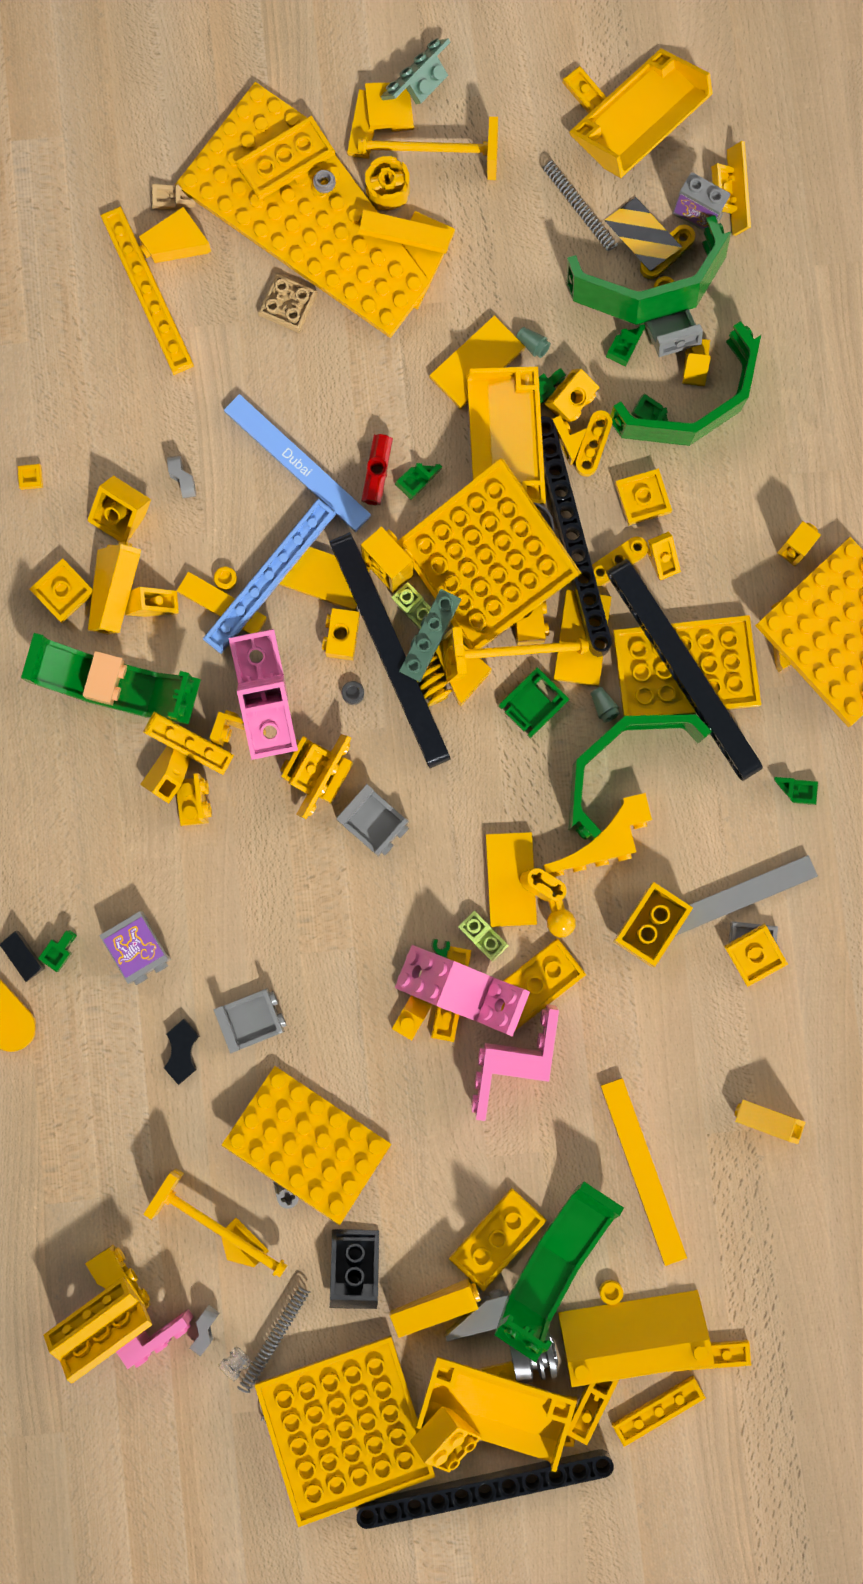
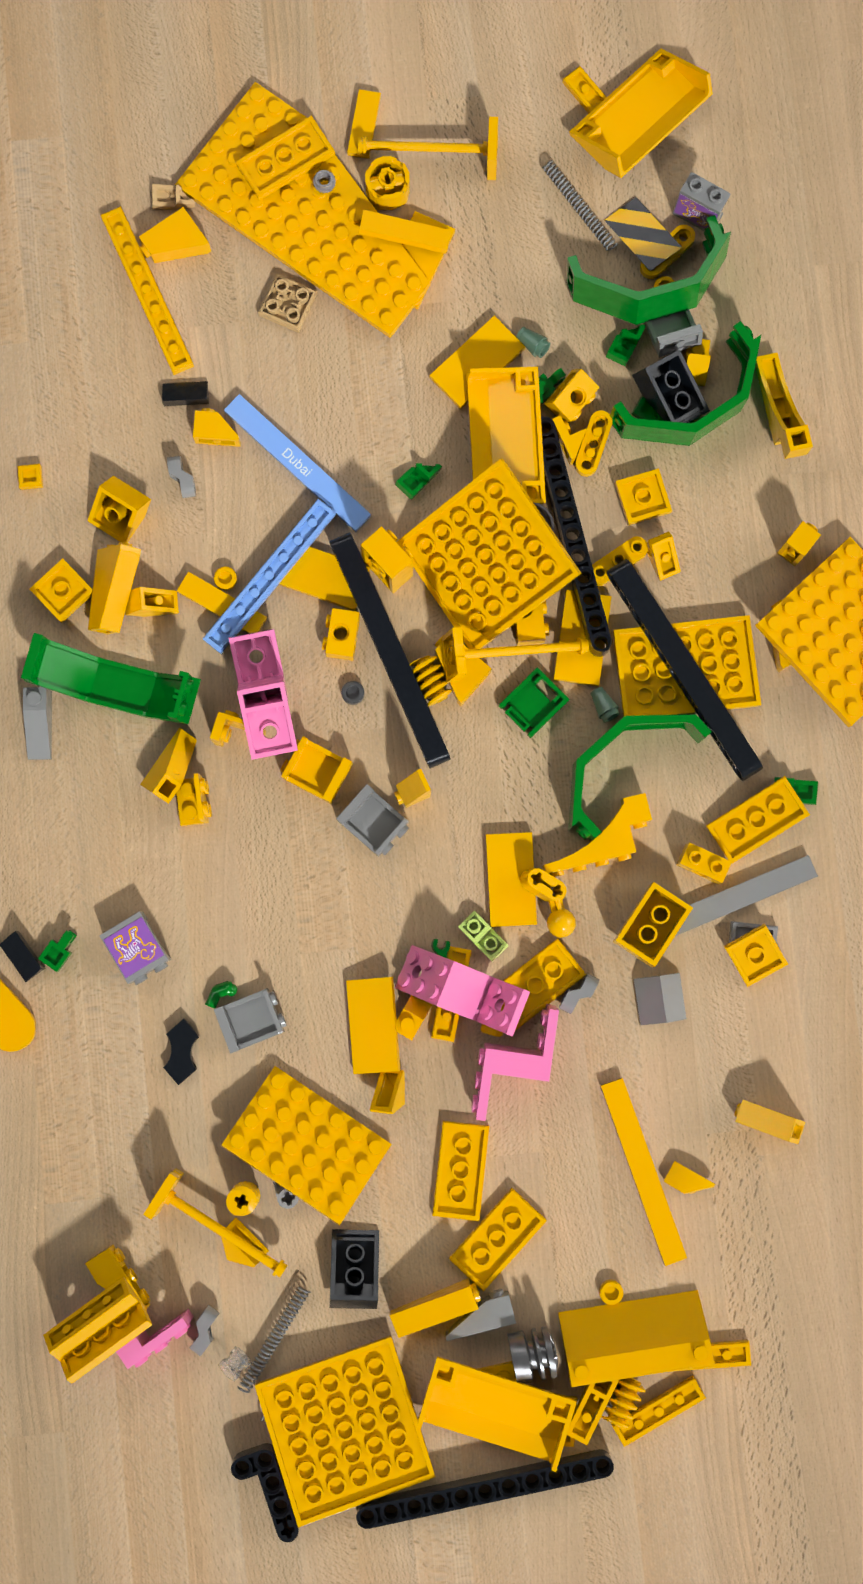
light nougat brick [83,651,127,706] -> none
yellow tile [143,712,234,775] -> none
yellow bracket [288,734,351,819] -> none
red piece [361,434,393,506] -> none
yellow slope [365,83,414,132] -> none
sand green bracket [381,38,451,104] -> none
yellowish green slope [391,582,431,629] -> none
sand green bracket [399,589,462,682] -> none
yellow slope [410,1406,482,1473] -> none
green panel [494,1182,624,1363] -> none
yellow bracket [711,141,751,236] -> none
none -> light grey slope [23,687,52,760]
none -> black slope [162,381,209,406]
none -> yellow slope [193,408,241,447]
none -> green arm [205,981,237,1009]
none -> yellow piece [226,1181,261,1216]
none -> black beam [231,1443,299,1542]
none -> yellow tile [346,977,401,1074]
none -> yellow slope [370,1070,405,1114]
none -> yellow slope [394,769,431,808]
none -> yellow tile [432,1120,489,1221]
none -> yellow tile [480,1024,503,1037]
none -> light grey piece [559,973,600,1014]
none -> yellow piece [601,1378,646,1429]
none -> black slope [632,349,710,423]
none -> light grey slope [633,973,686,1025]
none -> yellow slope [663,1161,716,1194]
none -> yellow brick [676,842,732,884]
none -> yellow tile [706,776,810,864]
none -> yellow arch [755,353,813,459]

